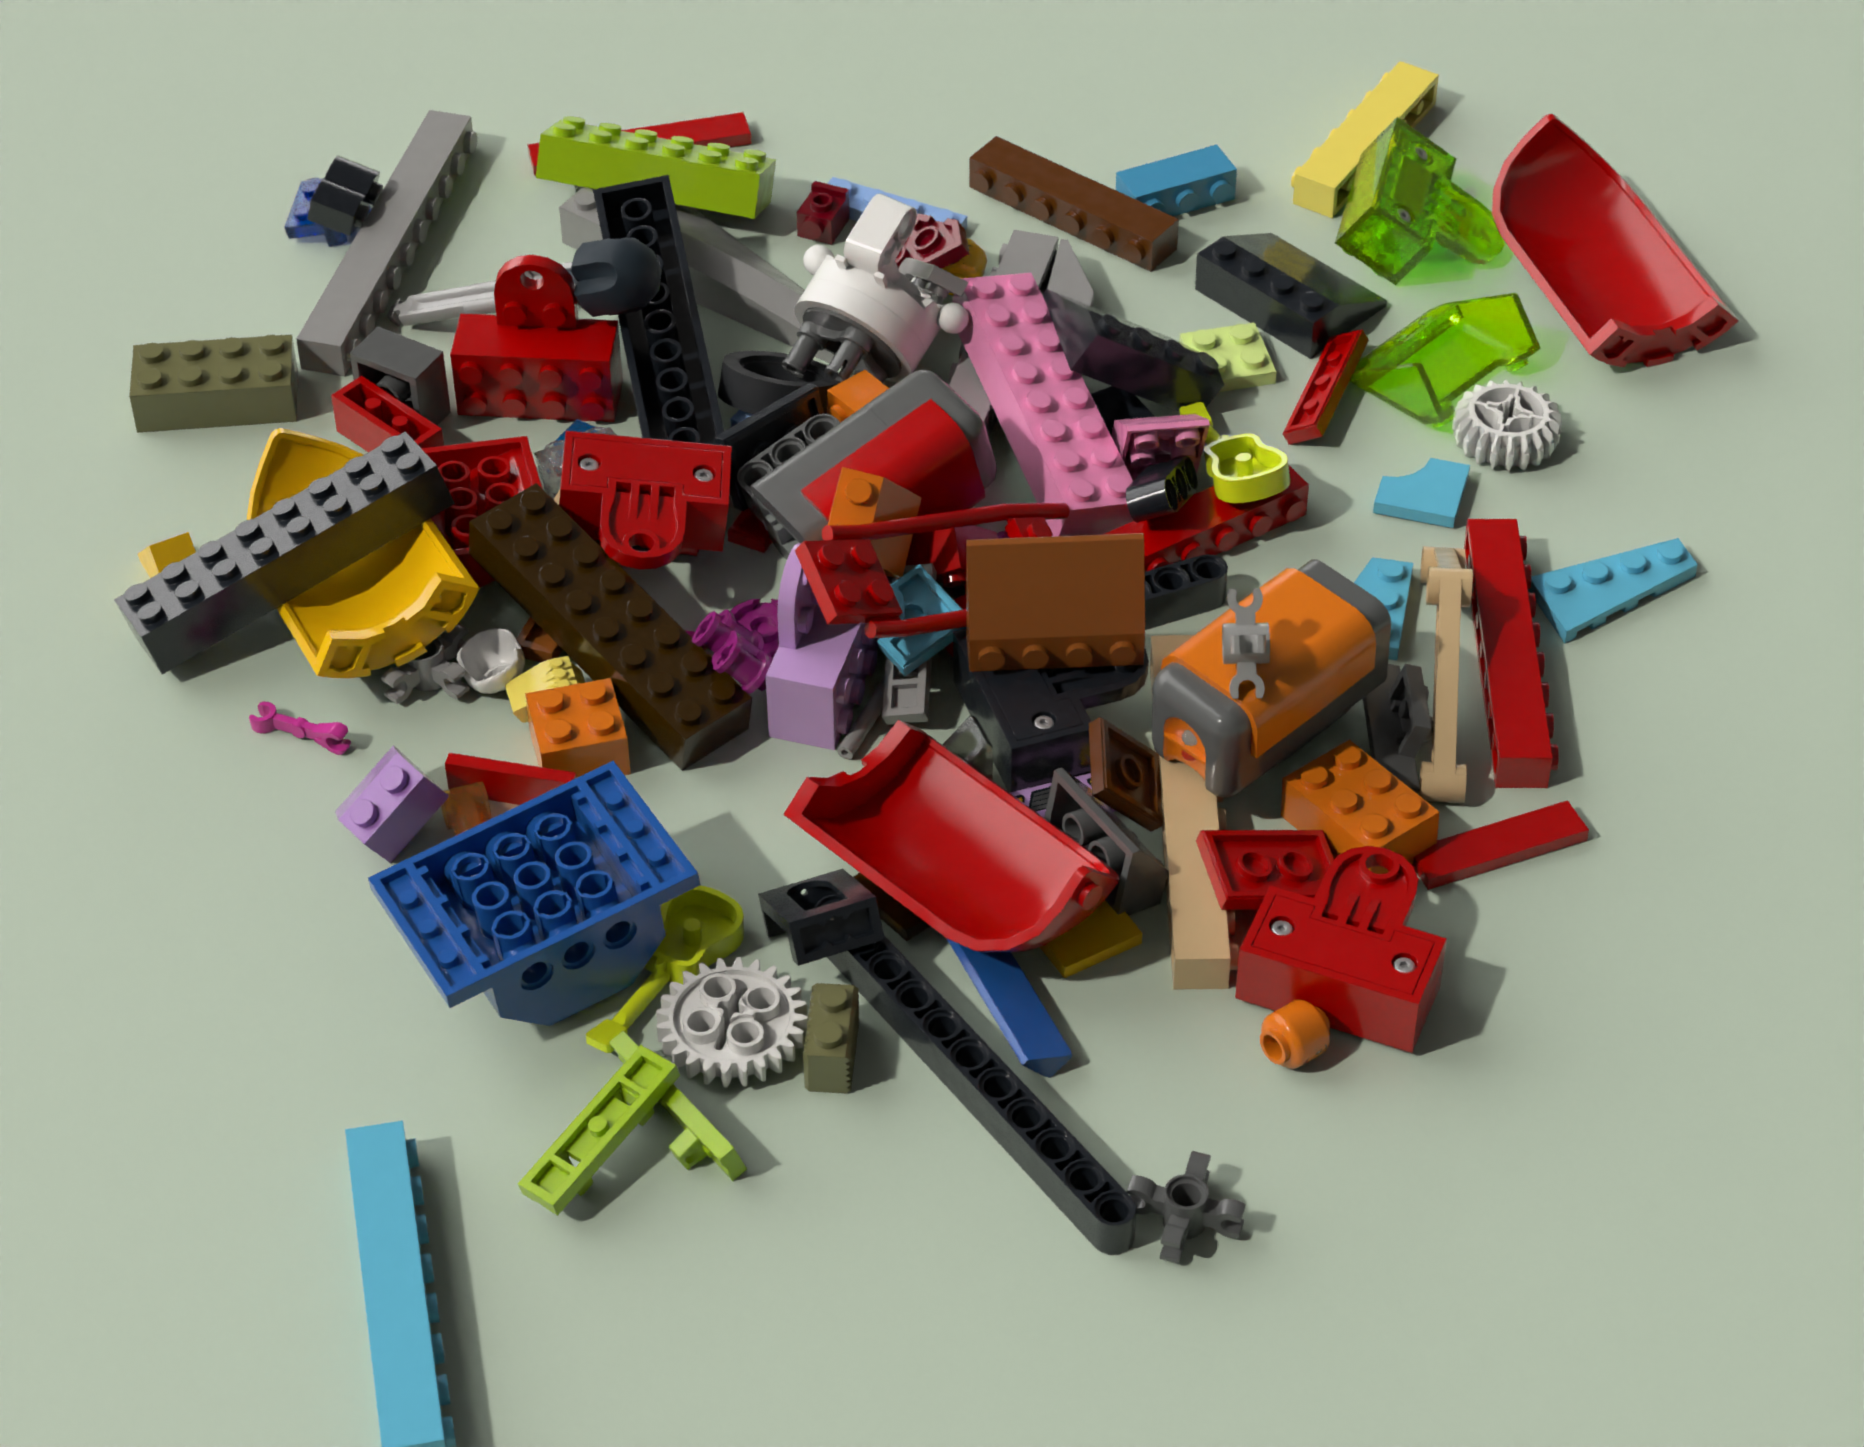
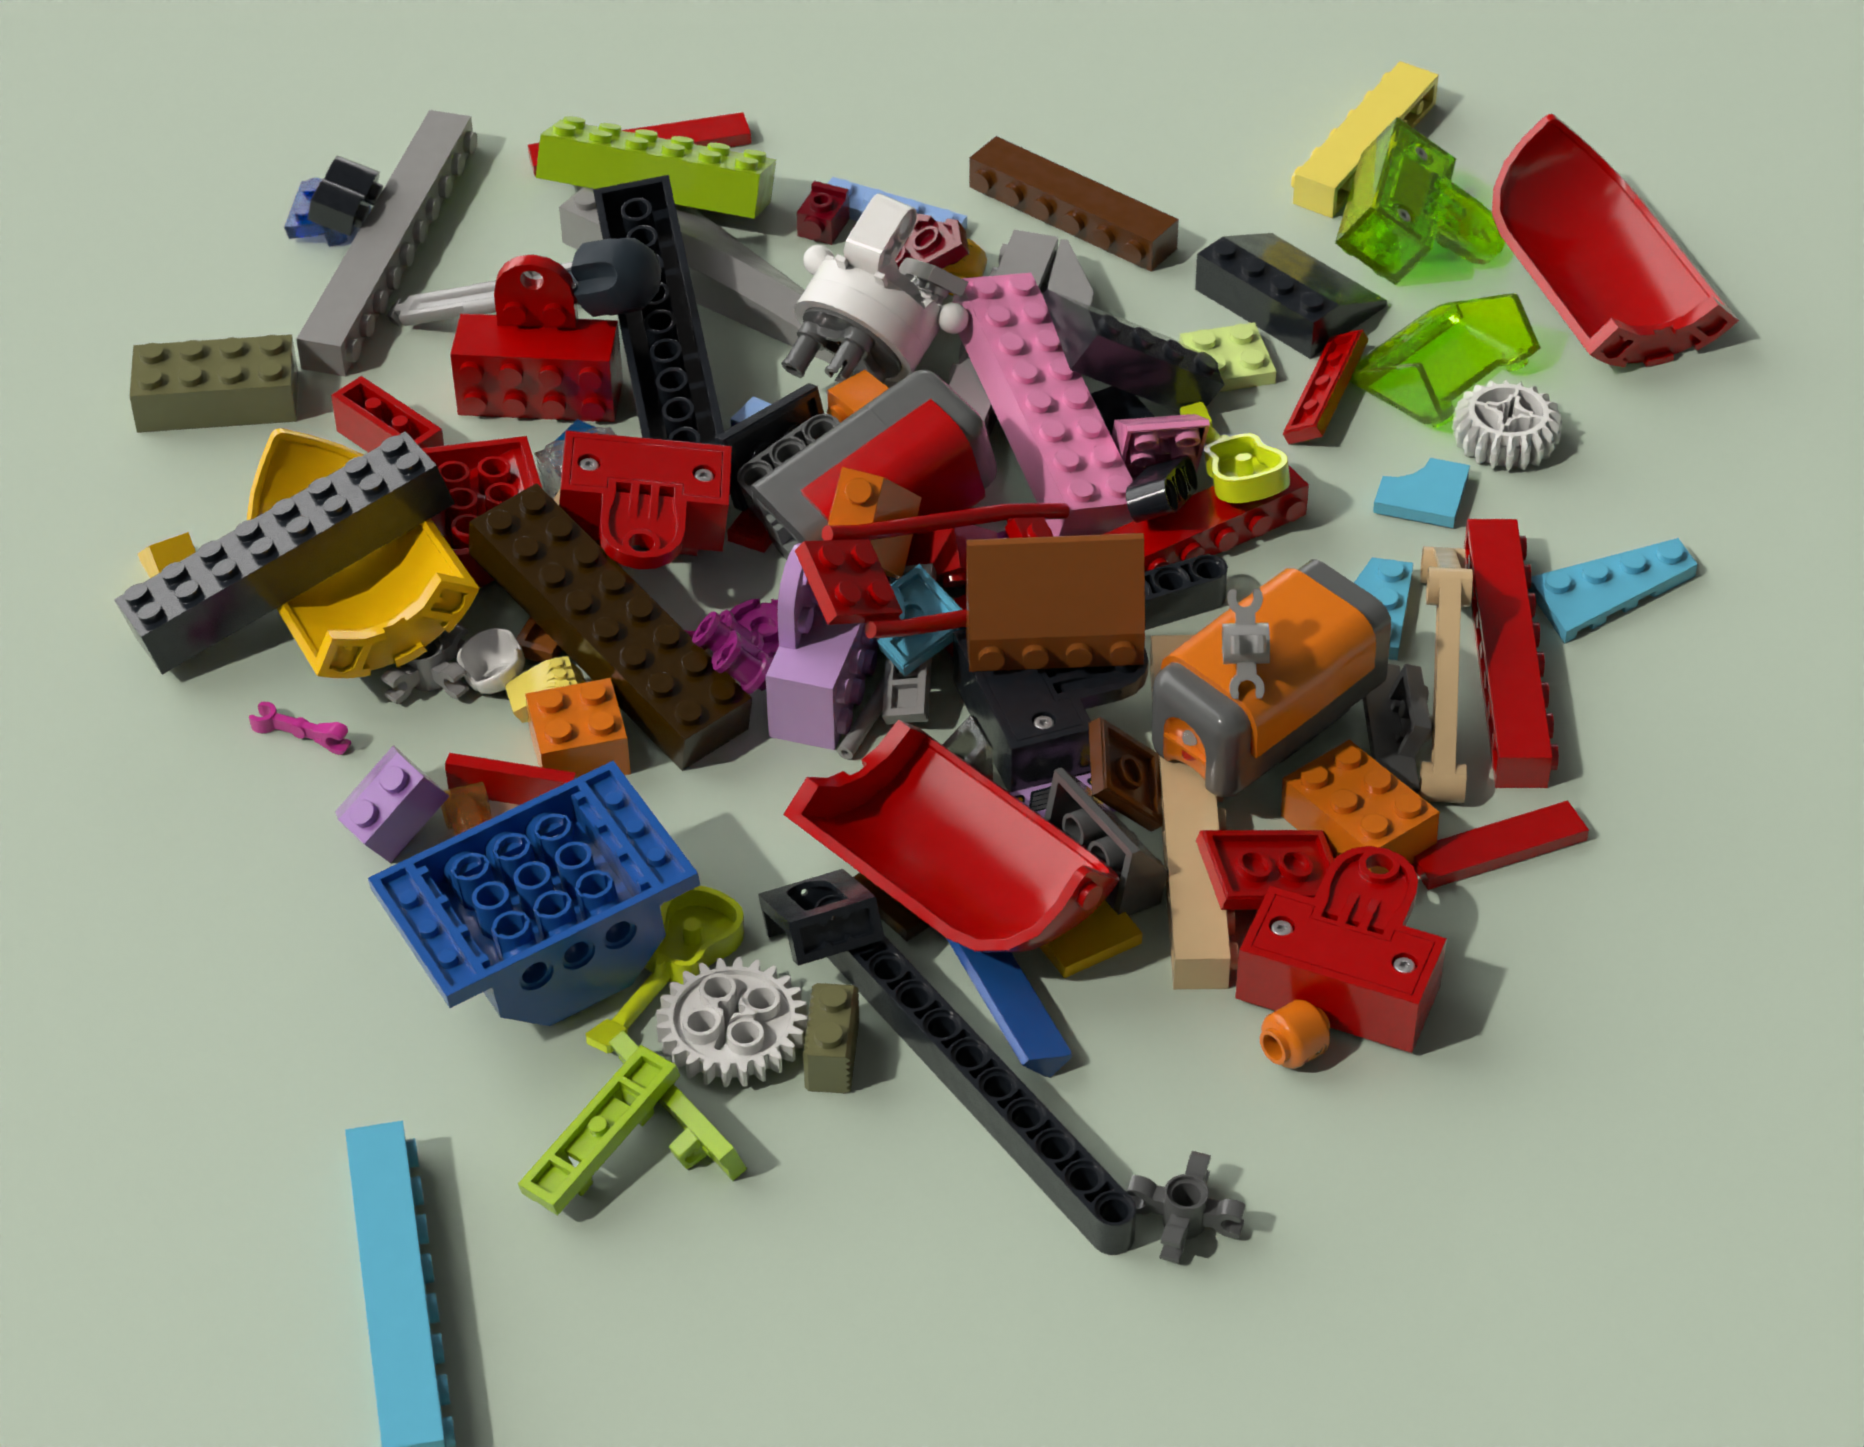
dark grey brick [350,327,451,426] -> none
black tyre [718,351,839,414] -> none
dark azure brick [1115,144,1237,217] -> none

